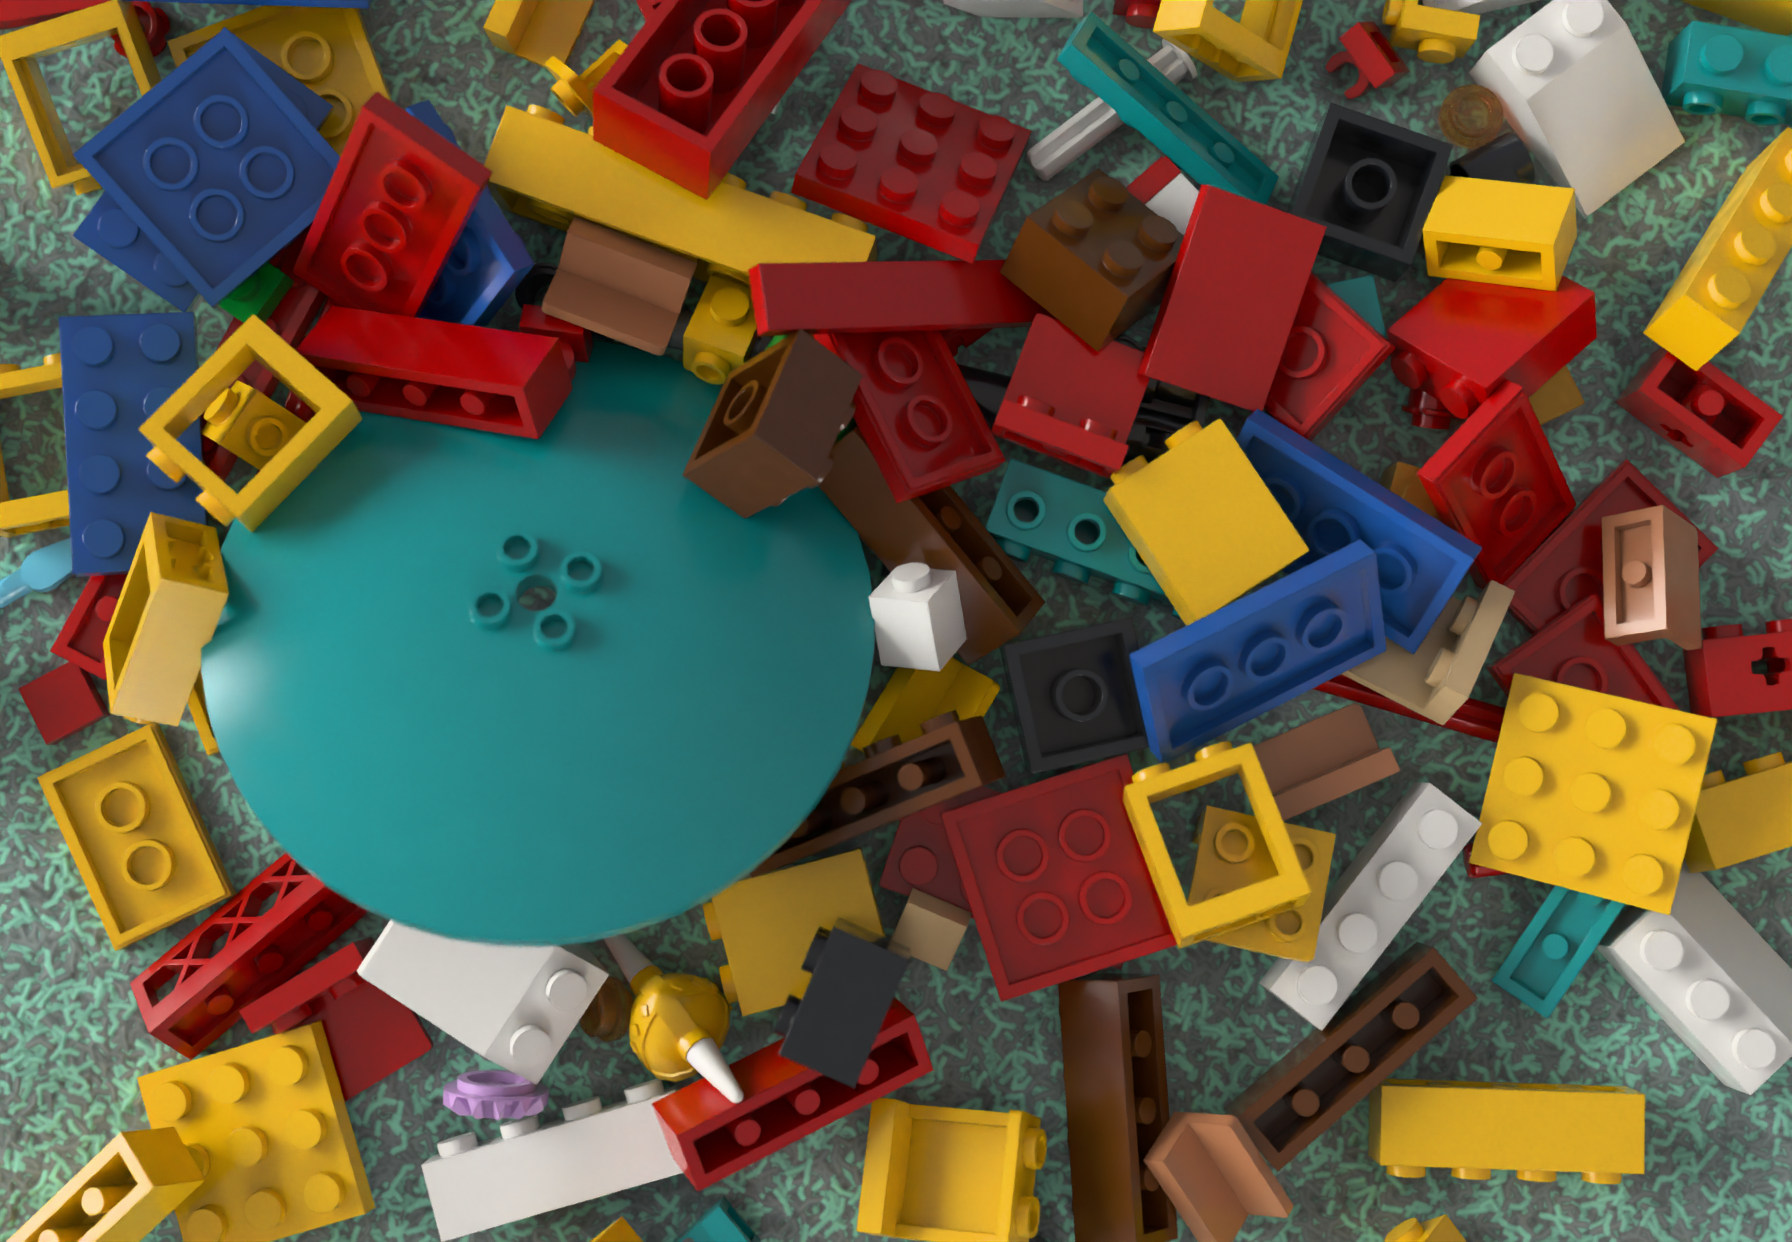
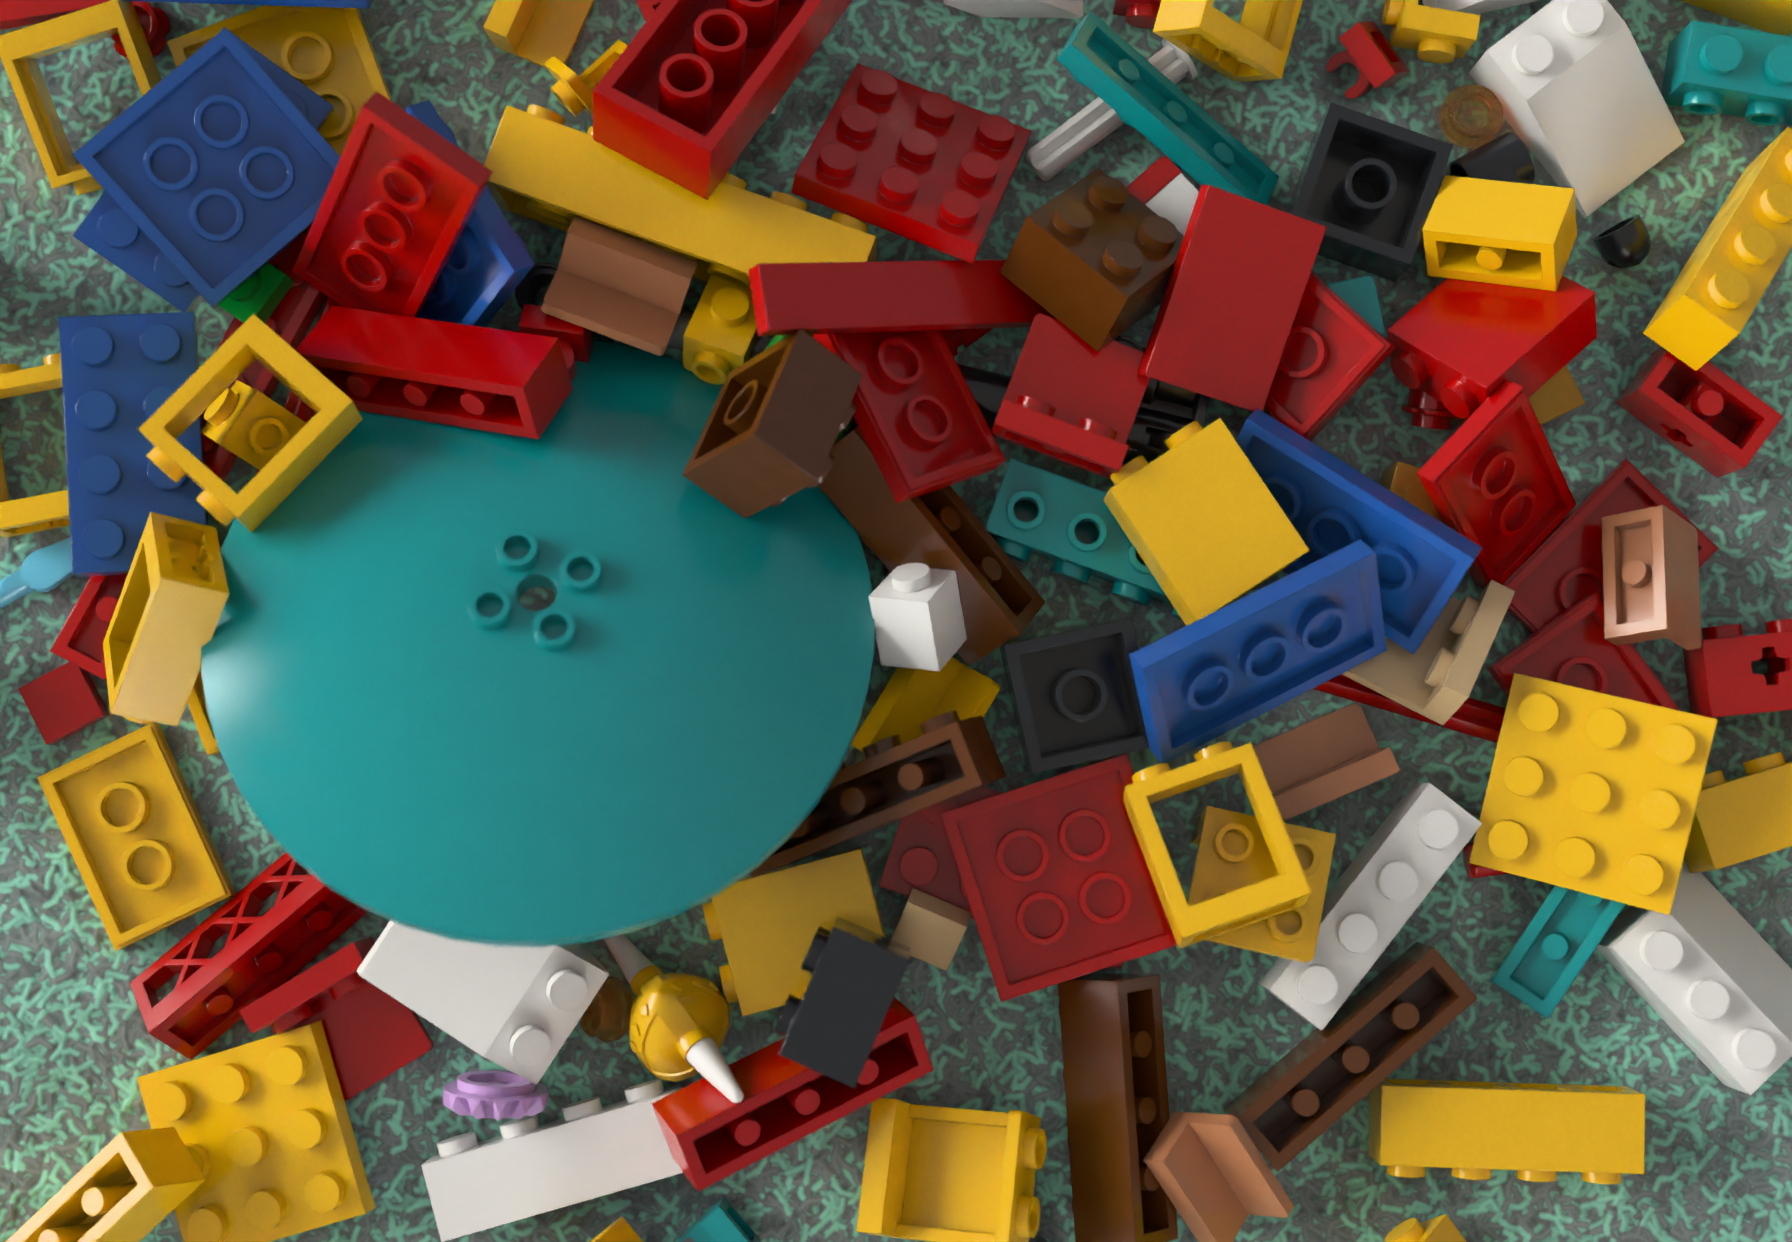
none -> black hinge [1593,214,1651,268]

